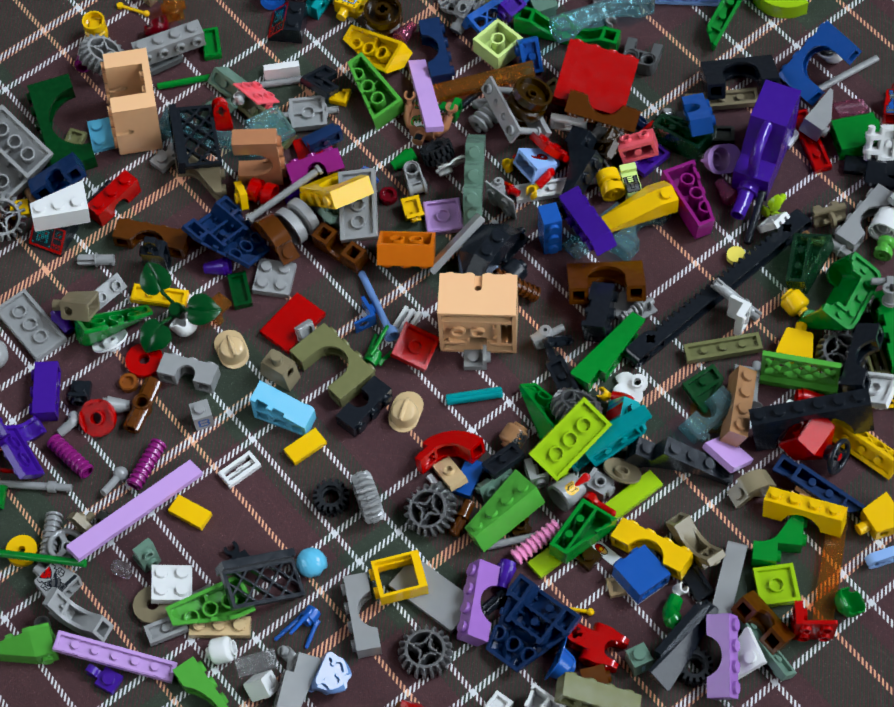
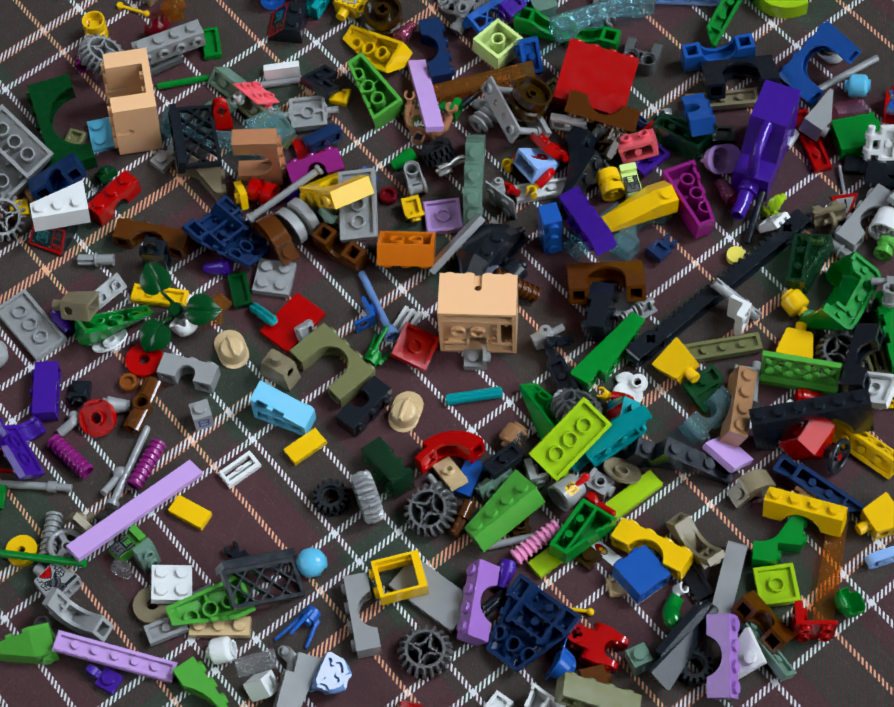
none -> dark green plate [94,165,118,184]
none -> light grey bar [105,425,150,510]
none -> bright green leg [108,524,147,564]
none -> teal axle [249,302,278,326]
none -> clear green wedge [360,436,415,500]
none -> dark blue plate [645,233,678,263]
none -> yellow torso [652,337,700,384]
none -> blue arch [680,33,756,72]
none -> piece [830,165,858,217]
none -> medium azure head [844,74,871,98]

